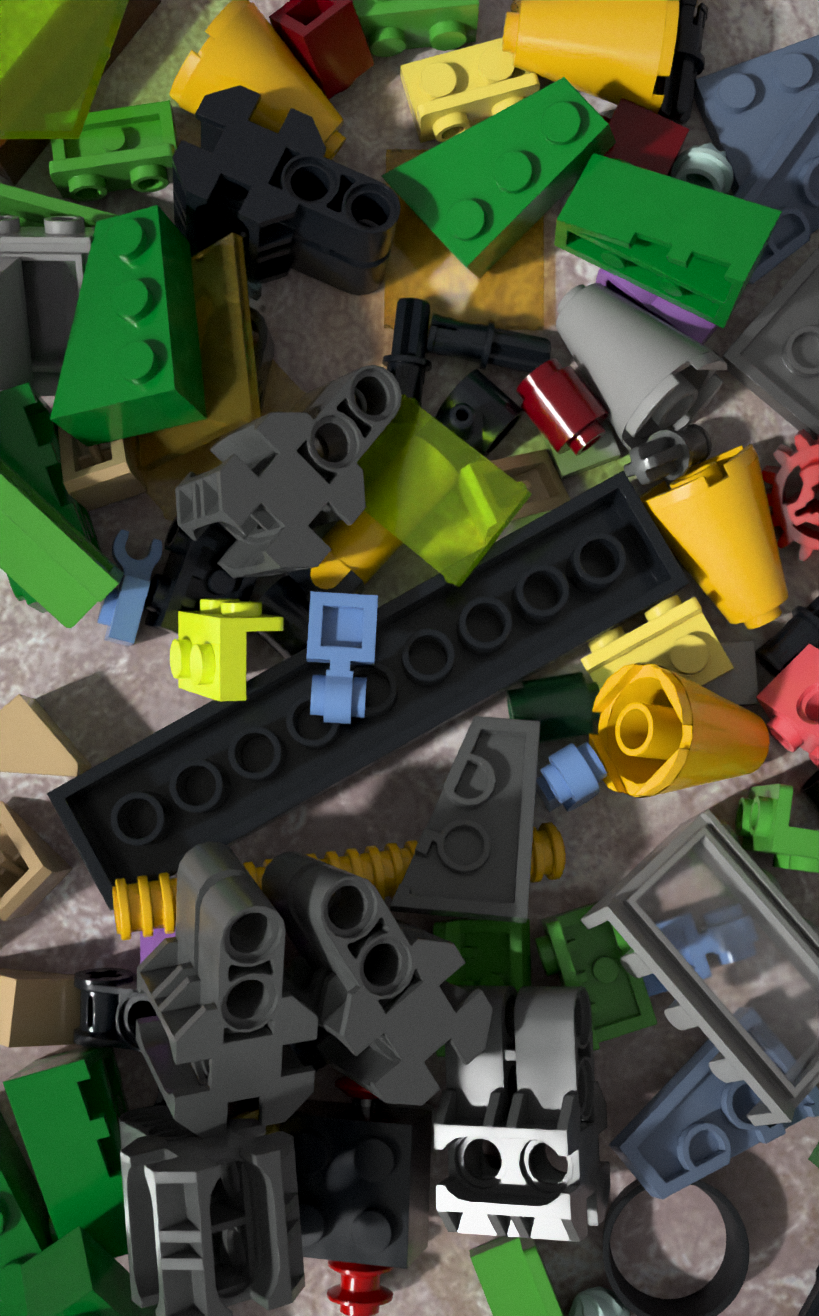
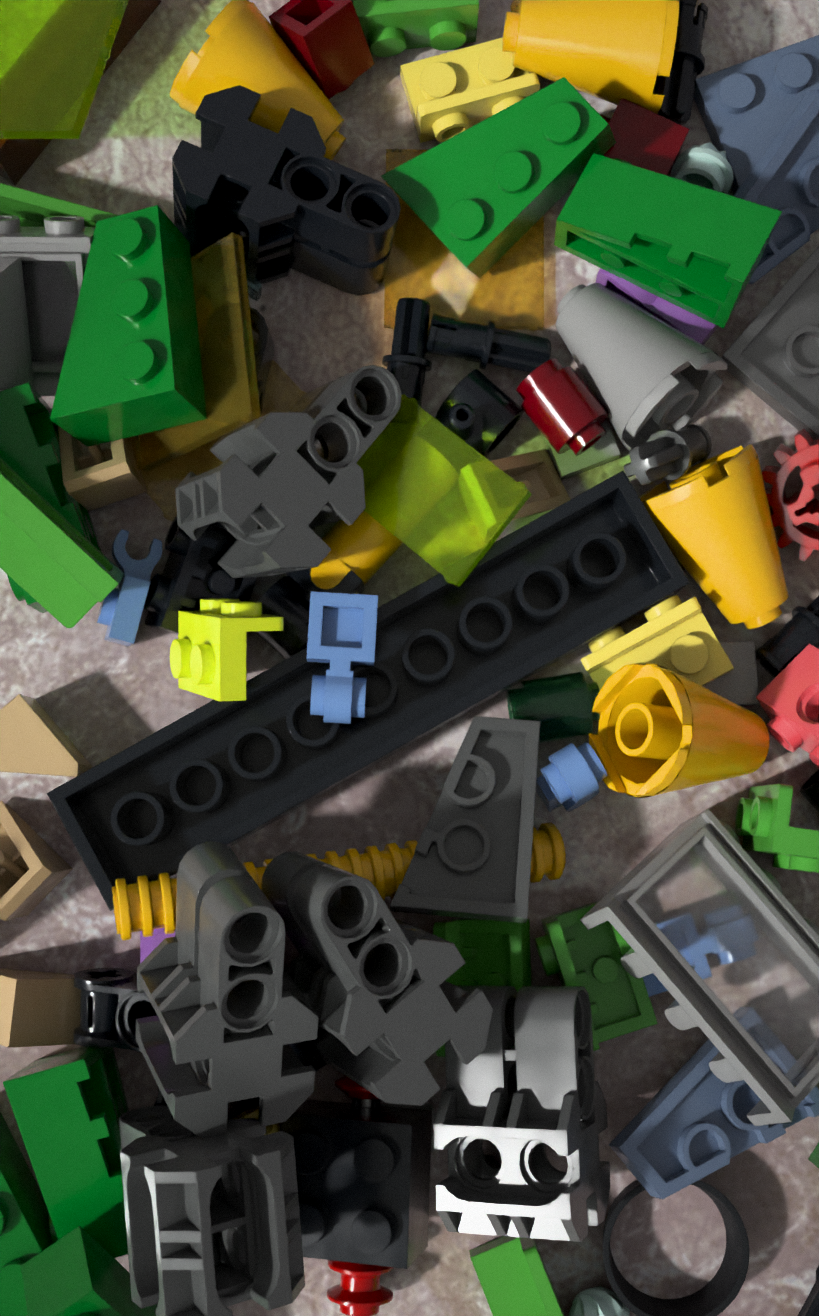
bright green bracket [48,100,178,202] -> none

